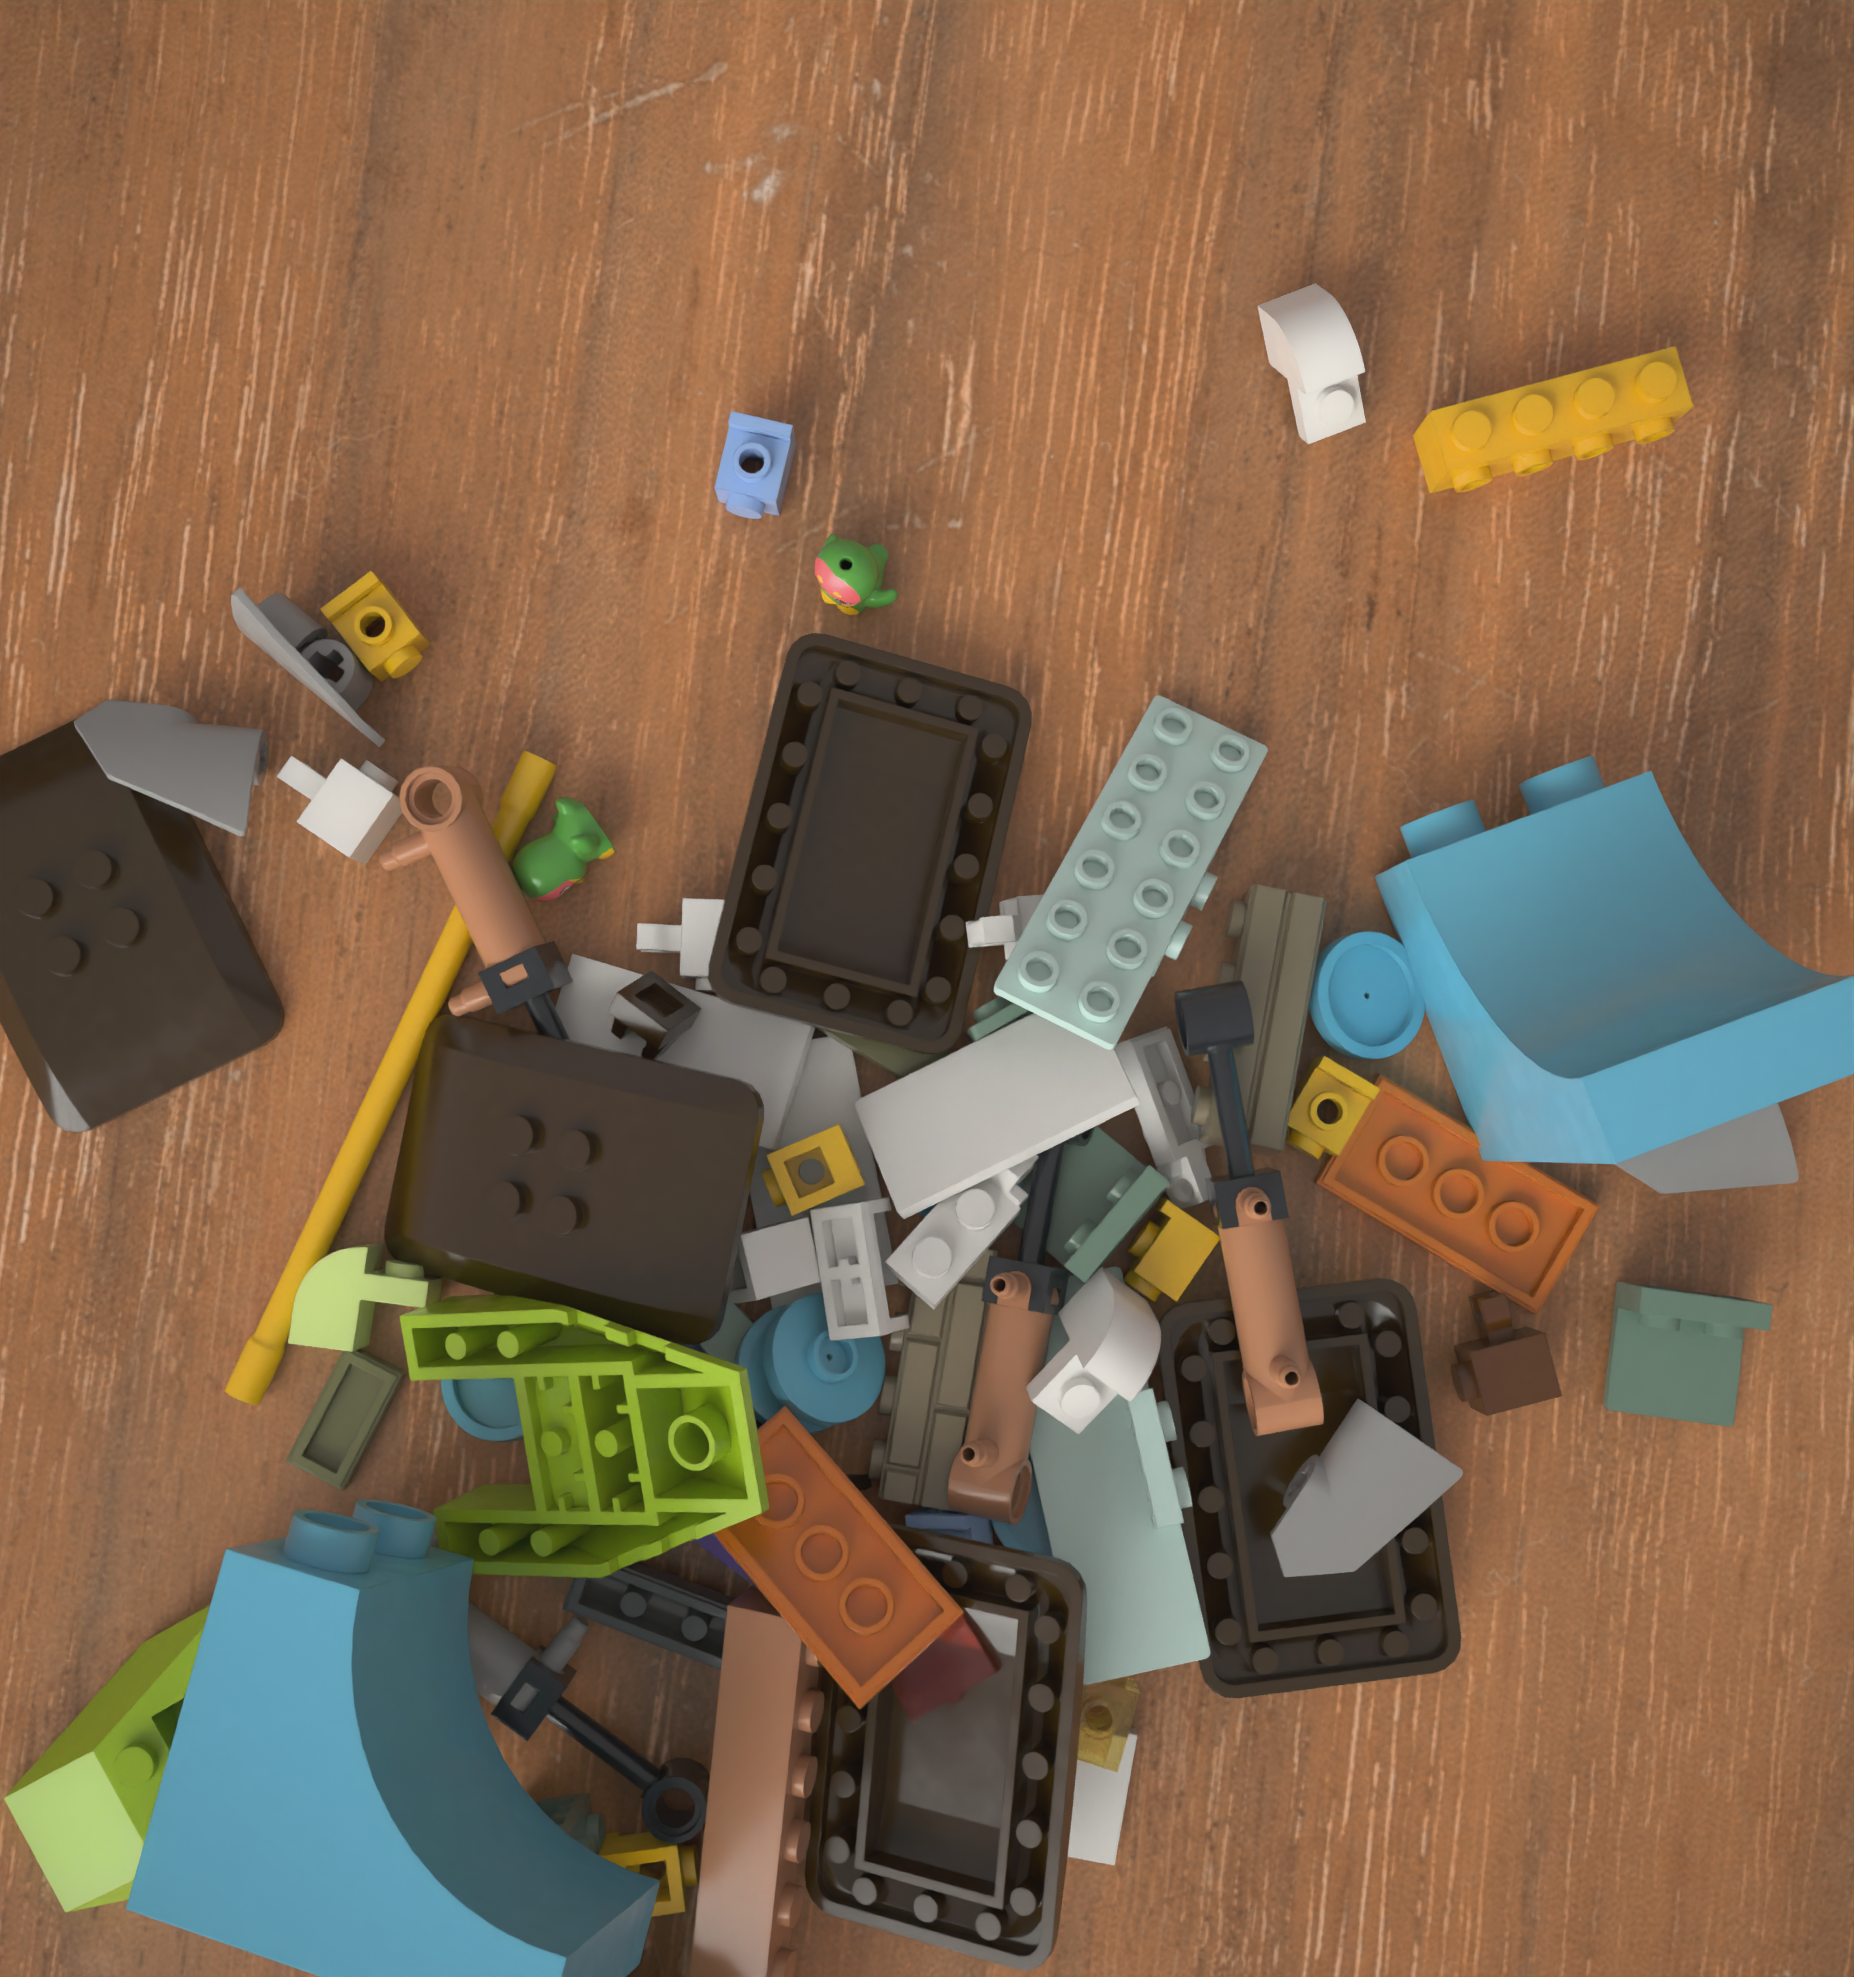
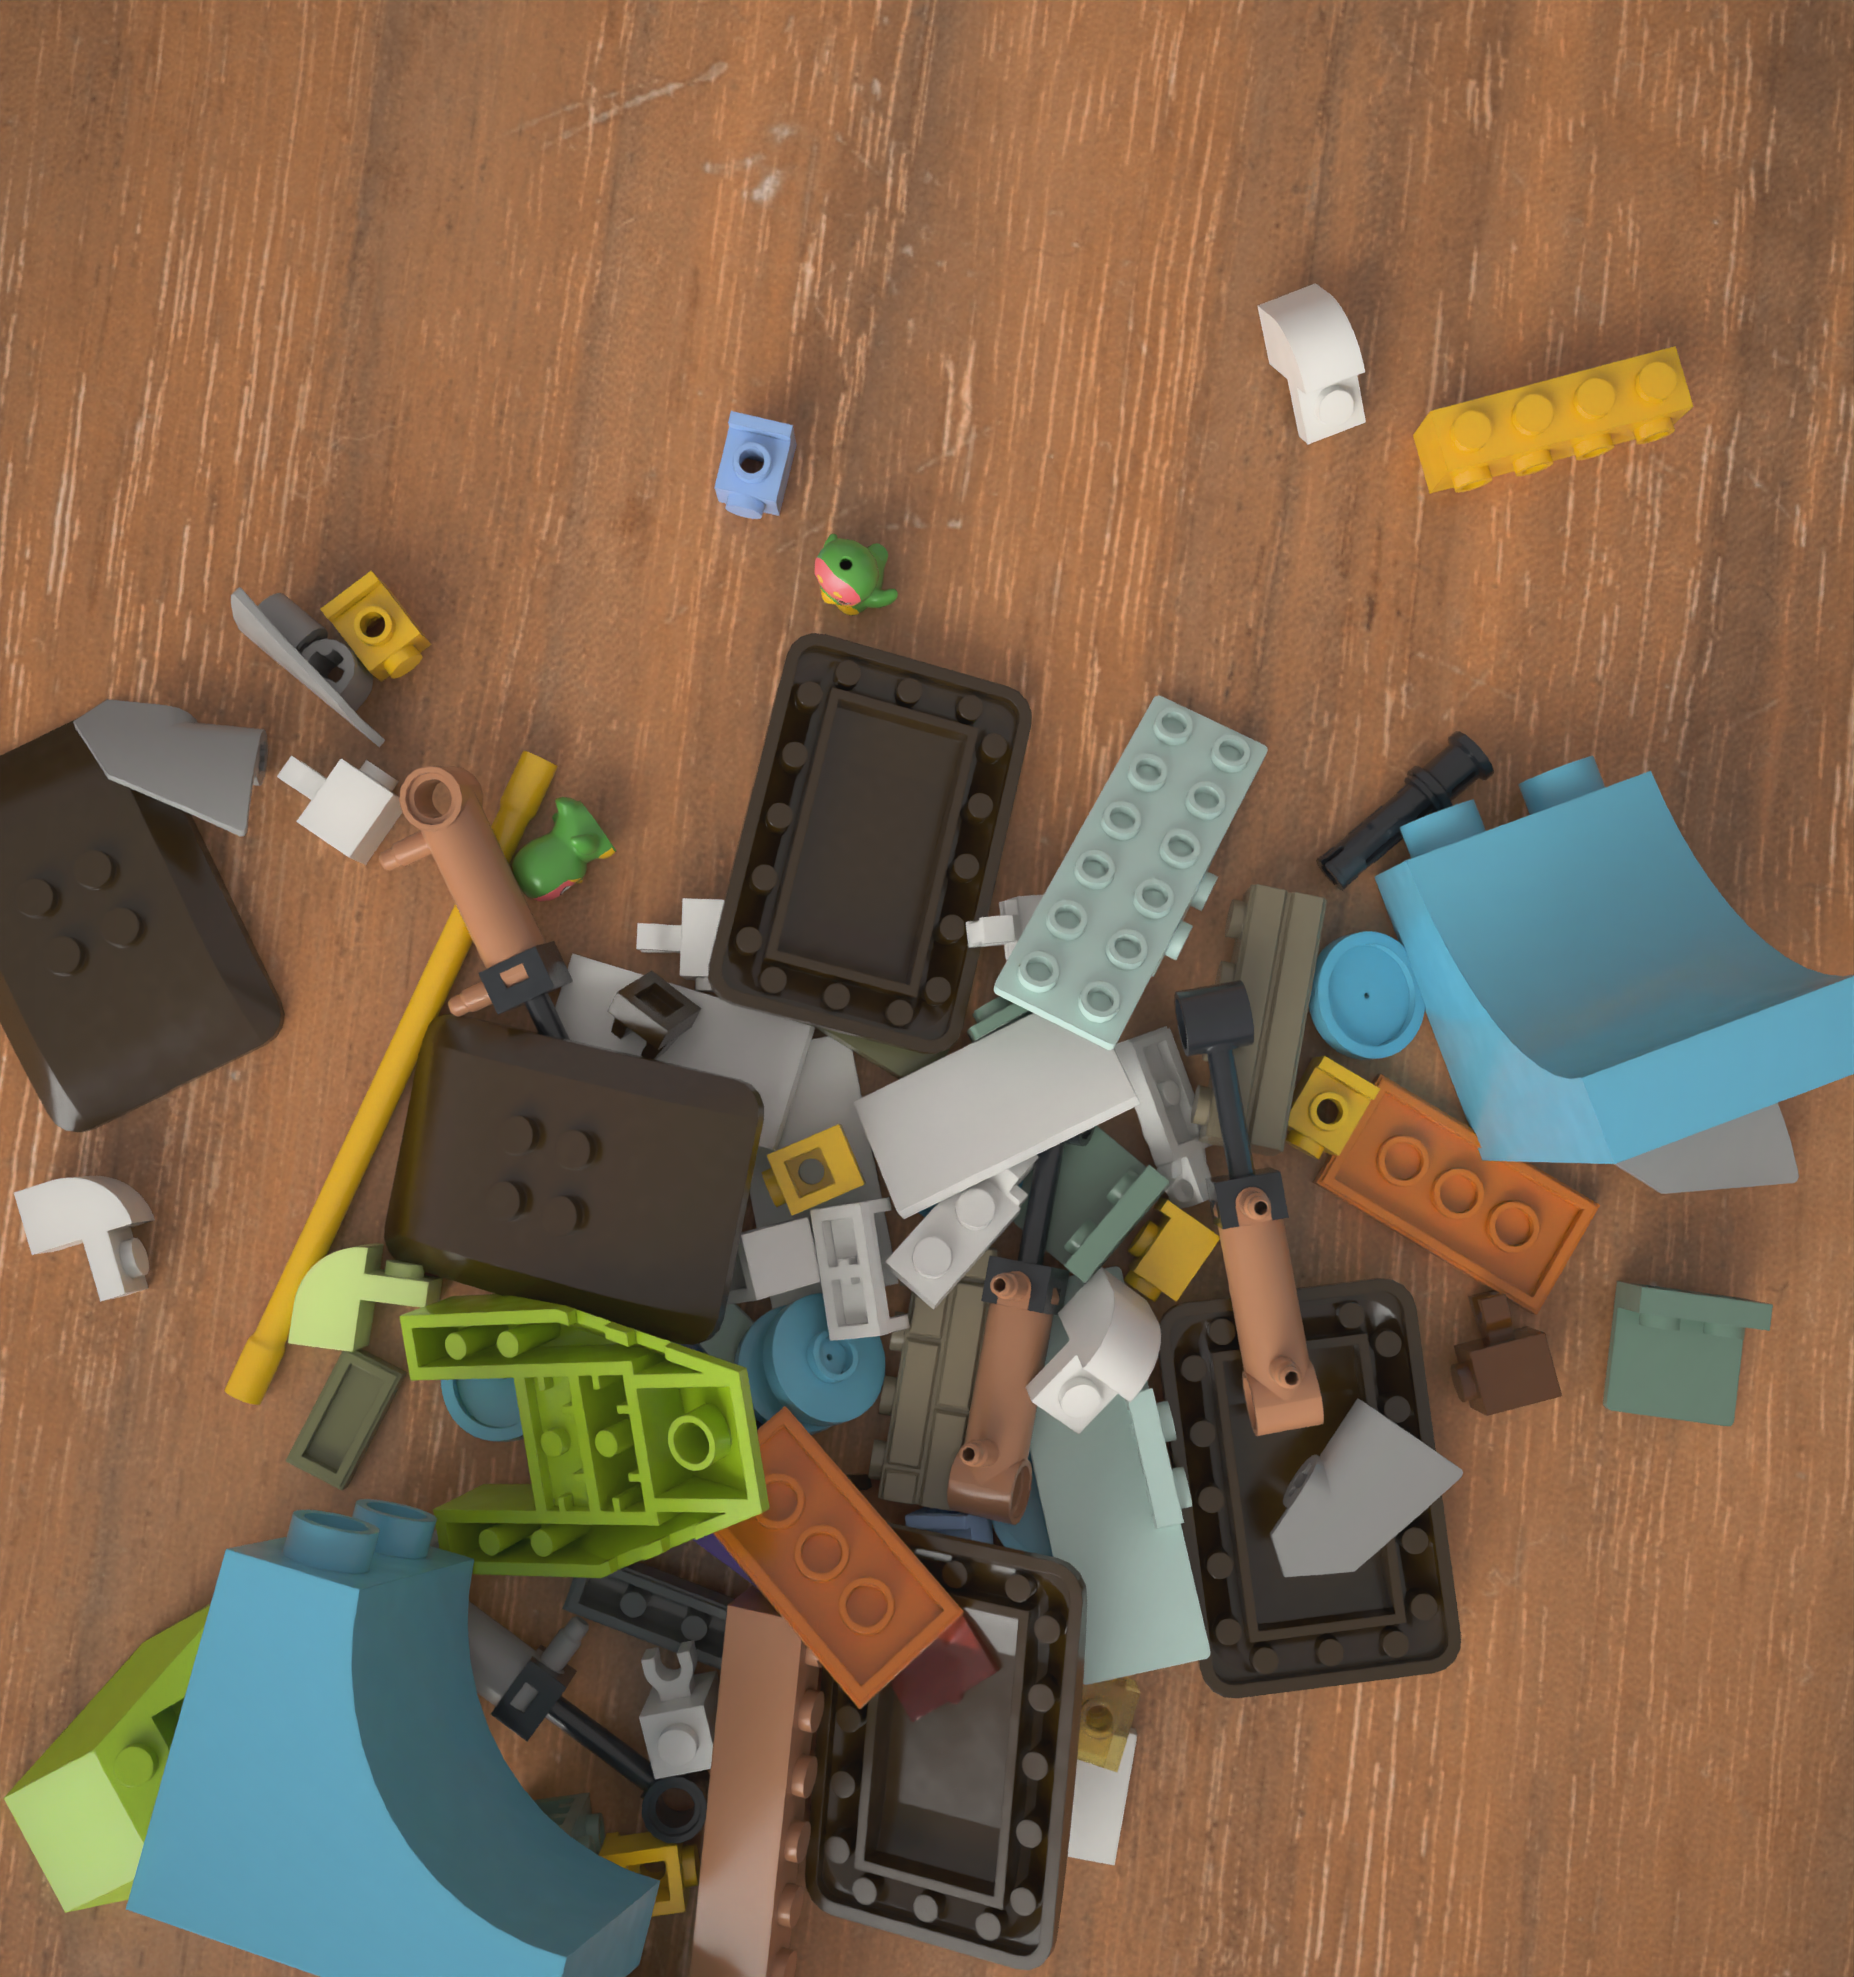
none -> white brick [14,1176,155,1302]
none -> white brick [639,1640,720,1779]
none -> black pin [1316,731,1494,891]

